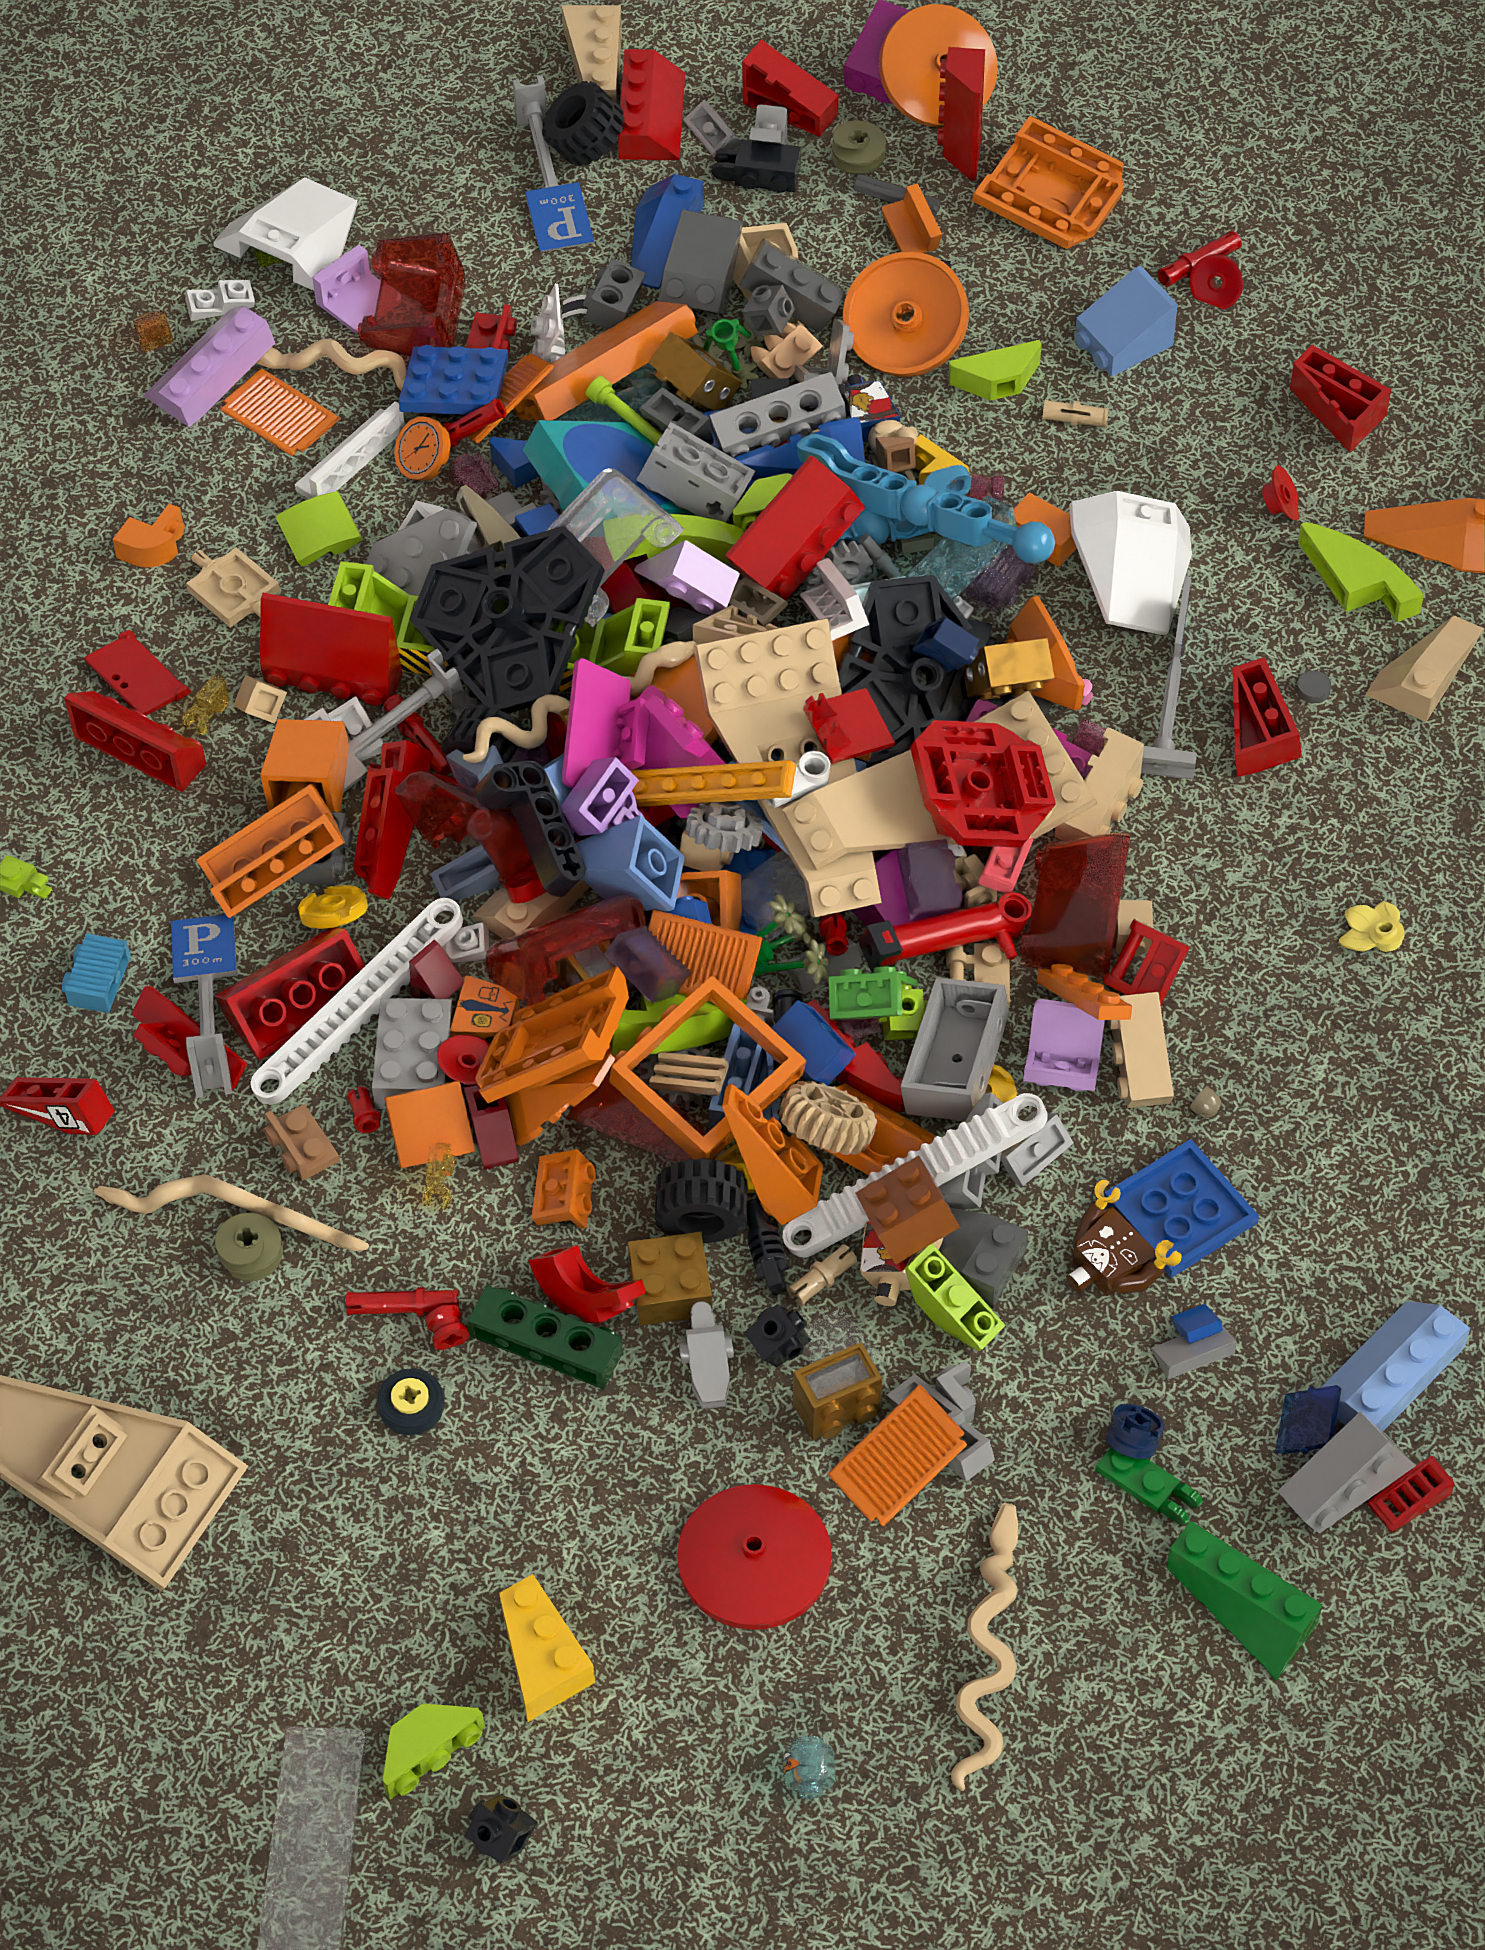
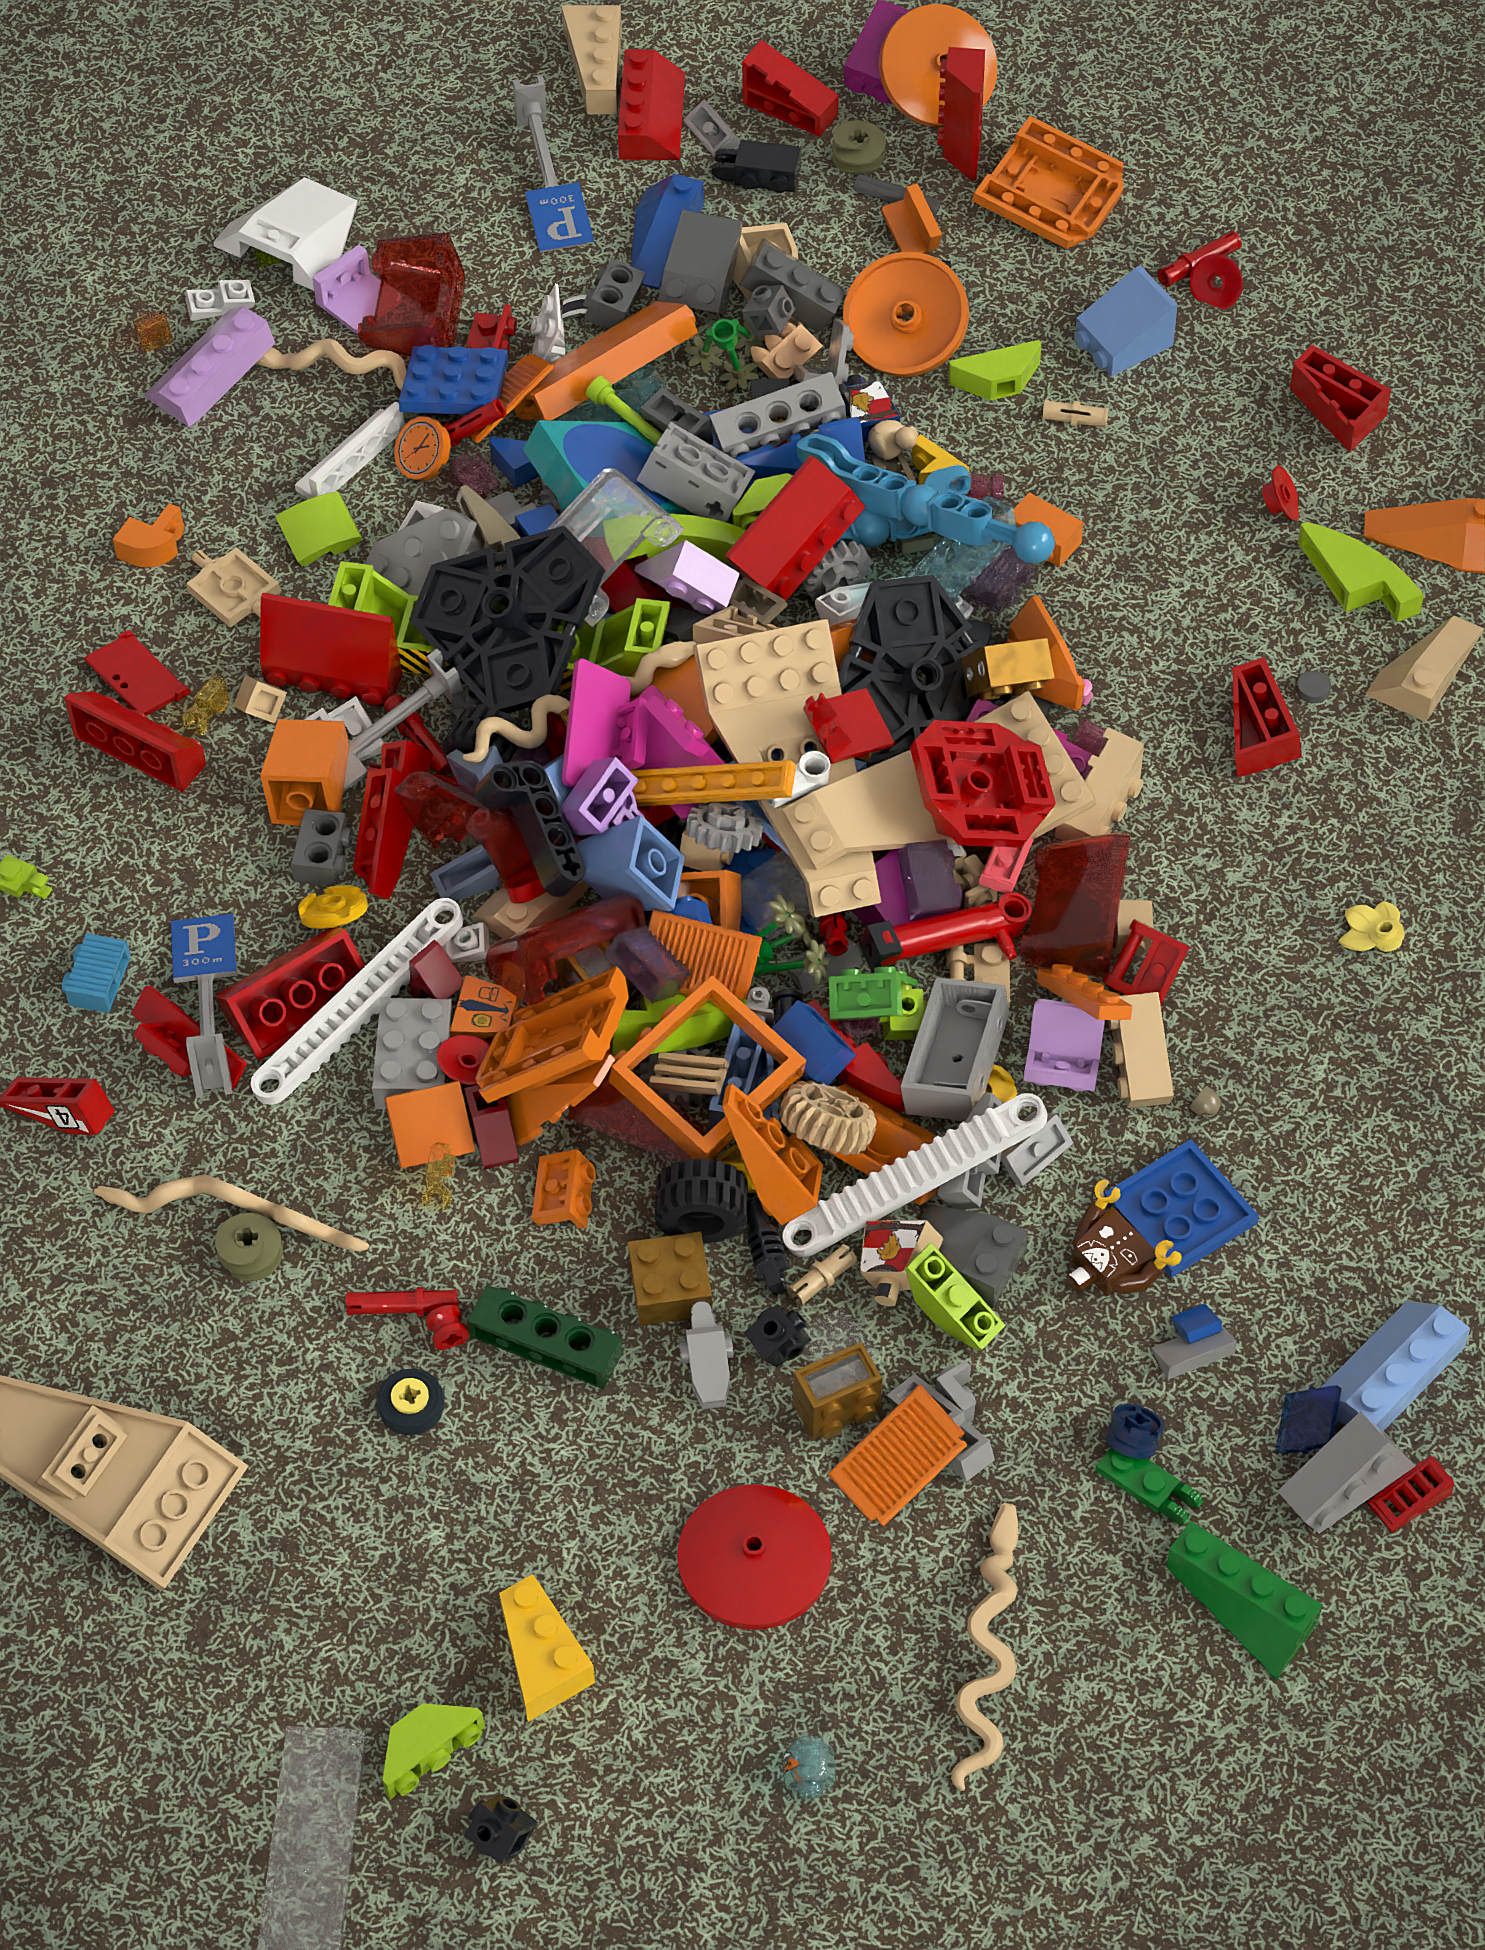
orange slope [196,784,345,919] -> none
orange window [221,368,341,456] -> none
medium nougat bracket [263,1104,340,1181] -> none
red pin [347,1086,381,1134] -> none
red arch [528,1245,646,1323] -> none
black tyre [542,81,624,166] -> none
pearl gold piece [648,331,743,411] -> none
light grey slope [750,105,787,145] -> none
white fence [800,558,869,640] -> none
dark orange brick [855,1155,960,1264] -> none
light grey piece [858,533,902,579] -> none
medium nougat slope [876,437,916,473] -> none
dark blue brick [912,616,980,673] -> none
white wedge [1069,491,1192,635] -> none
light grey piece [1141,576,1197,780] -> none

